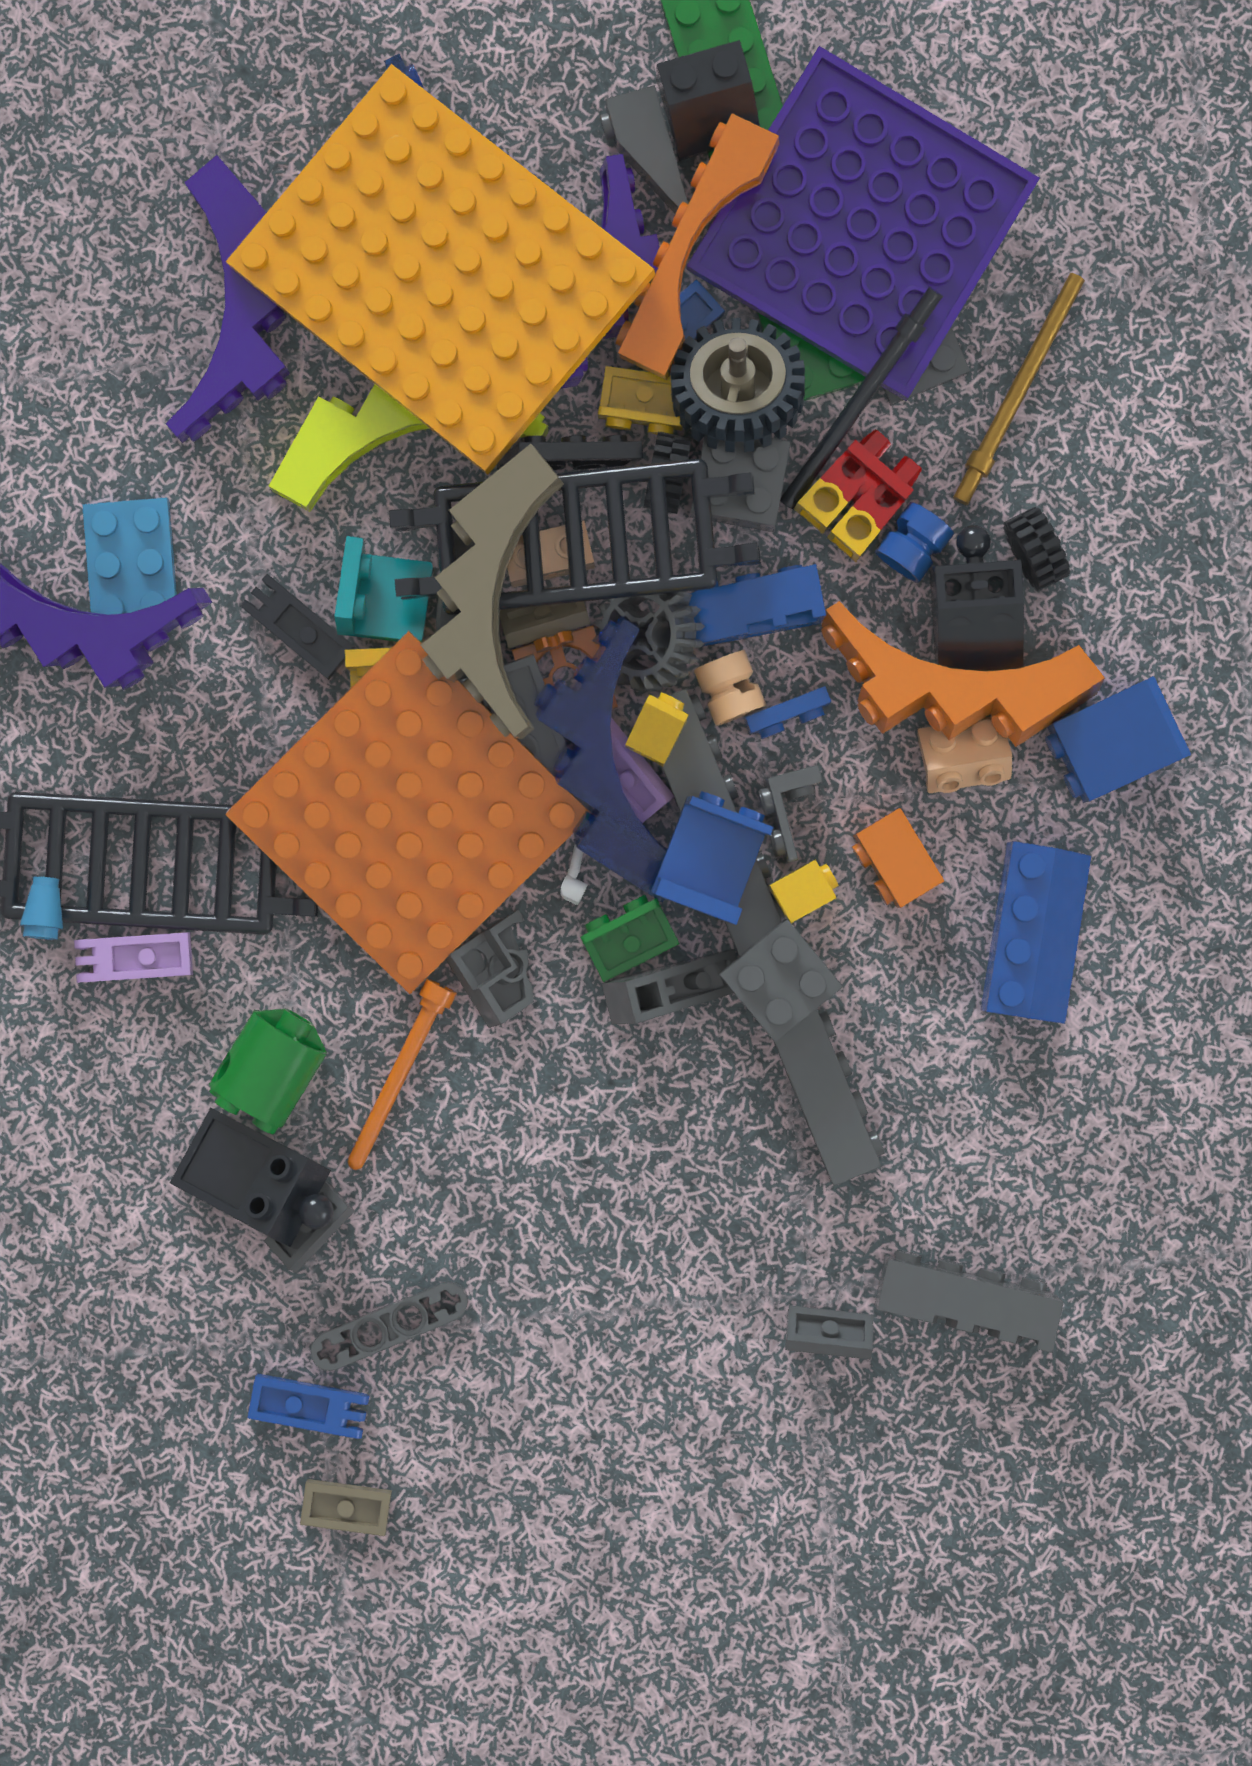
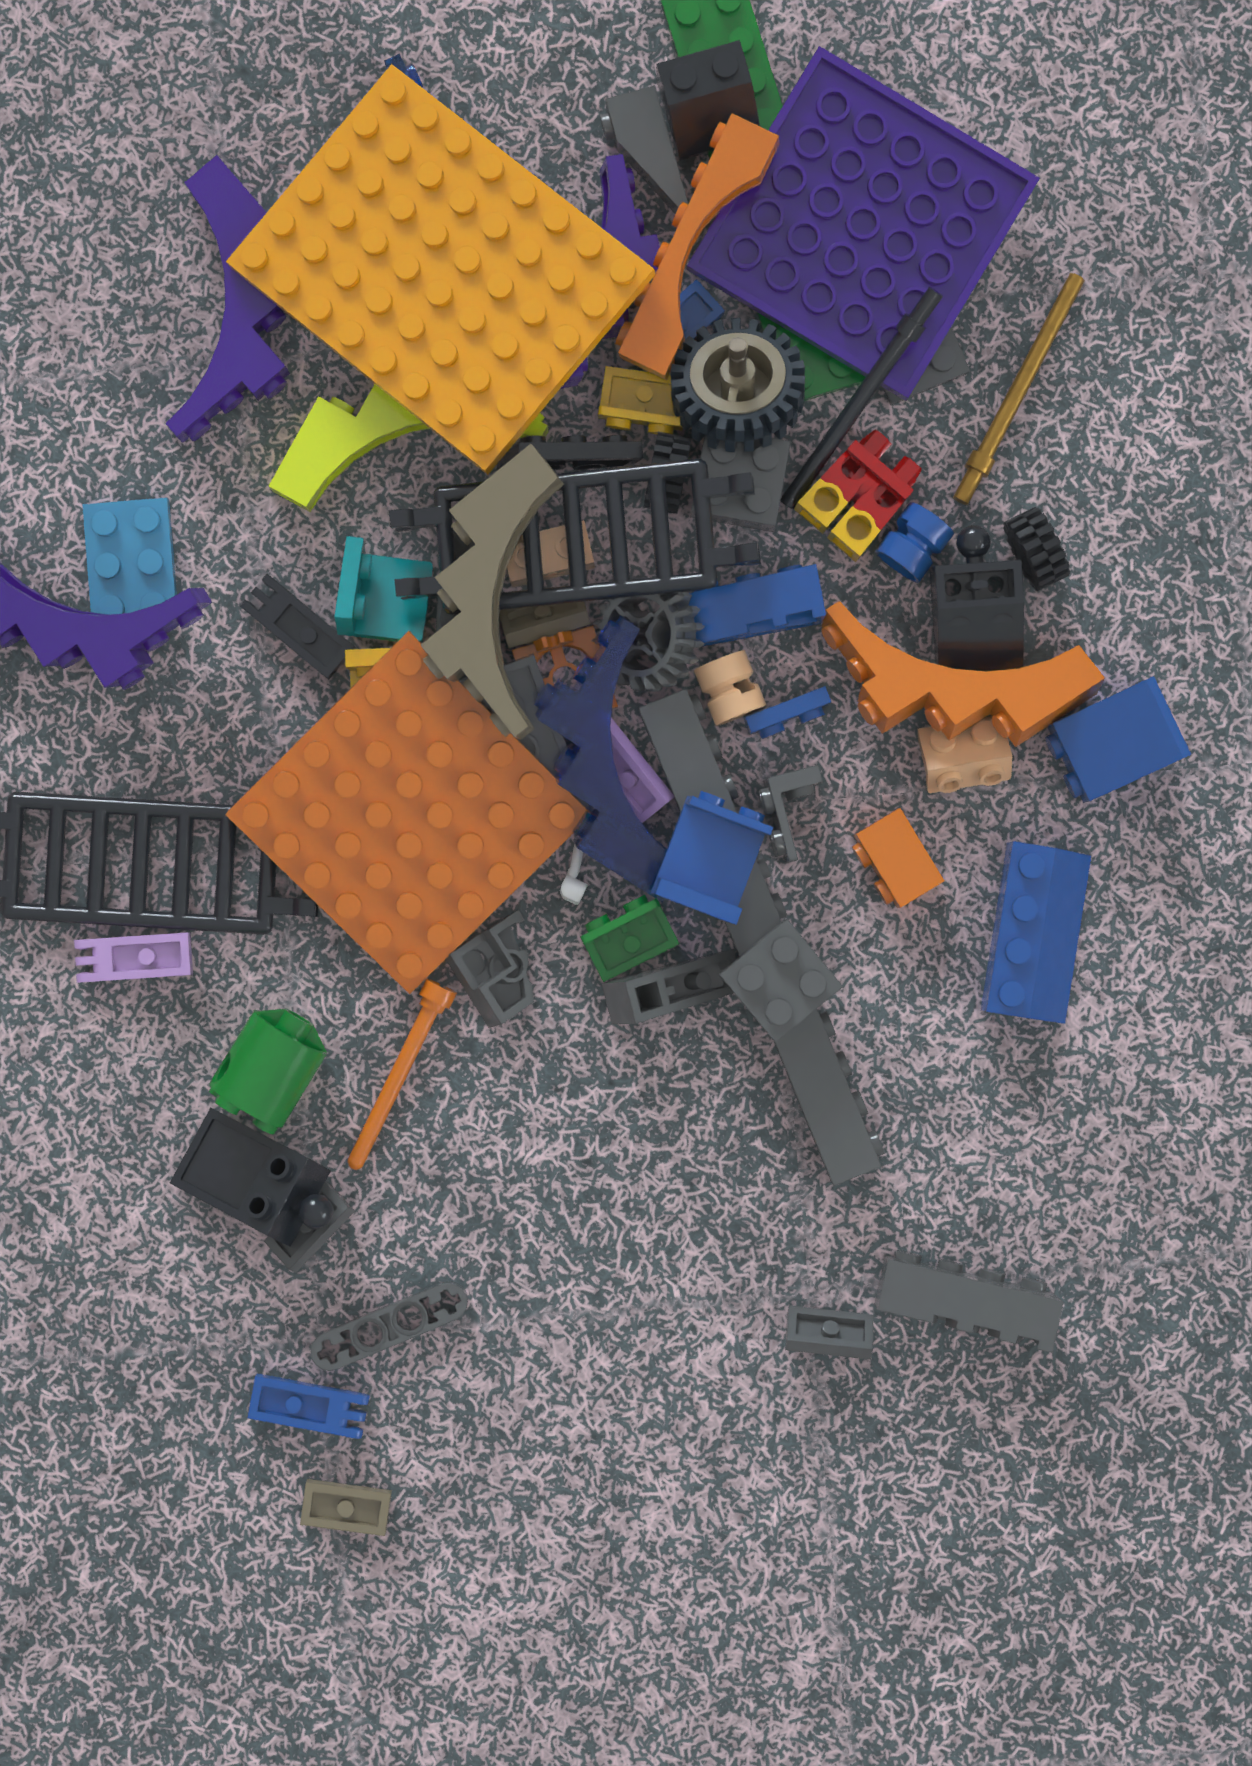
dark azure cone [20,877,63,940] -> none
yellow slope [625,692,689,767] -> none
yellow slope [768,860,839,923] -> none

